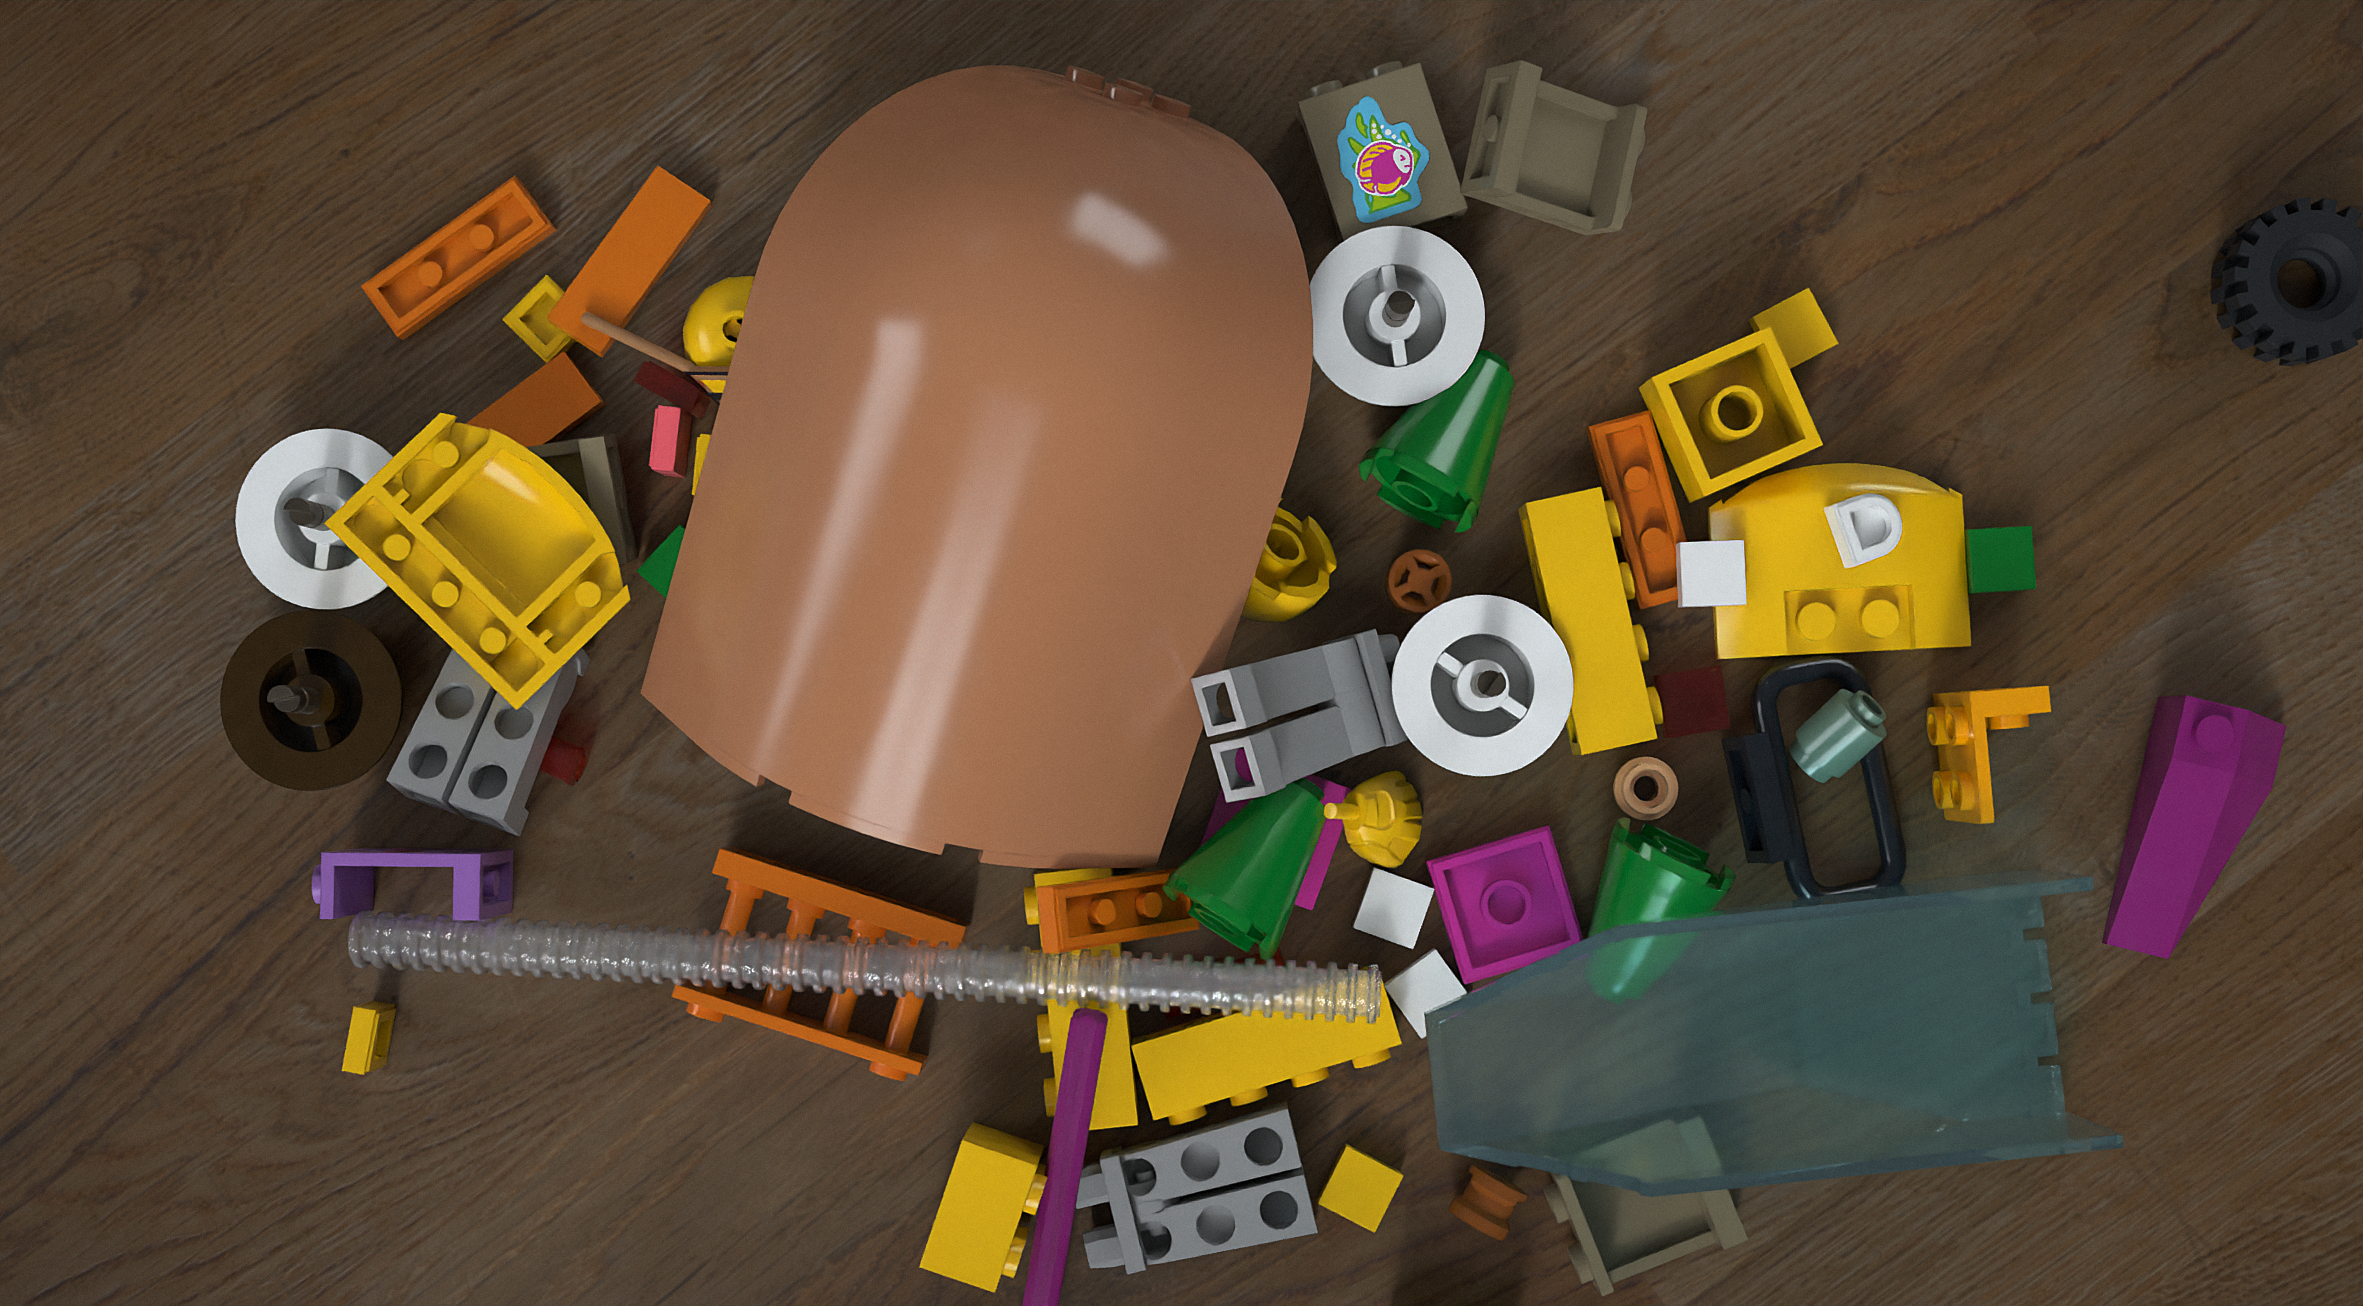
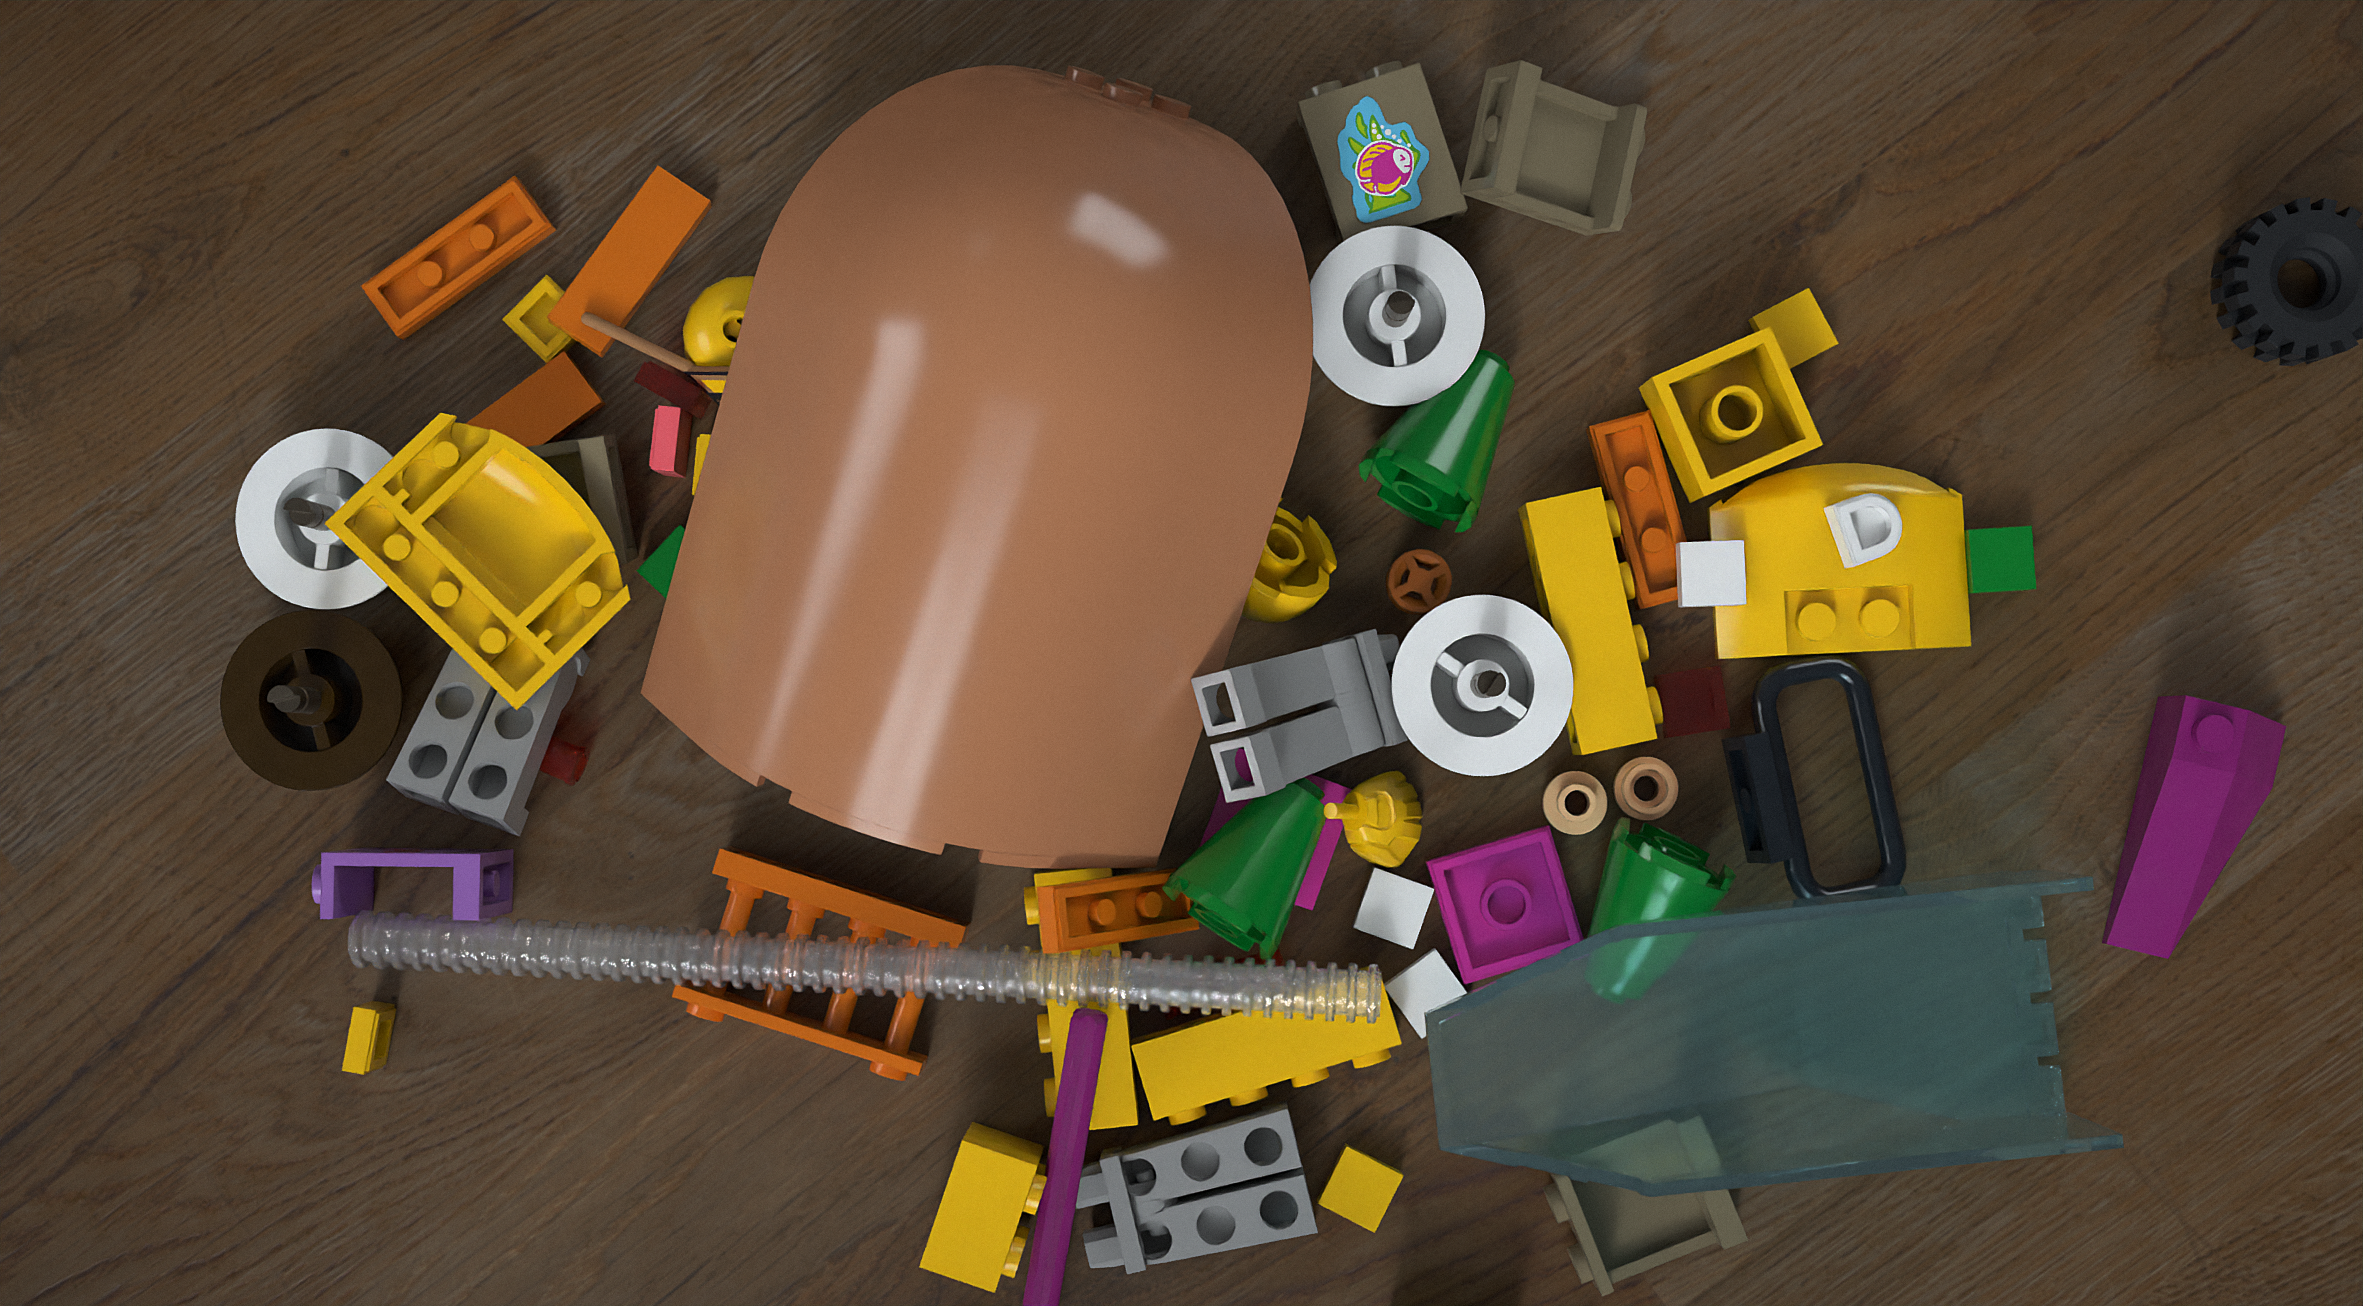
dark orange wheel [1448,1163,1529,1241] -> none
sand green brick [1789,689,1887,783] -> none
light orange bracket [1926,686,2051,824] -> none
none -> light nougat plate [1542,771,1607,835]

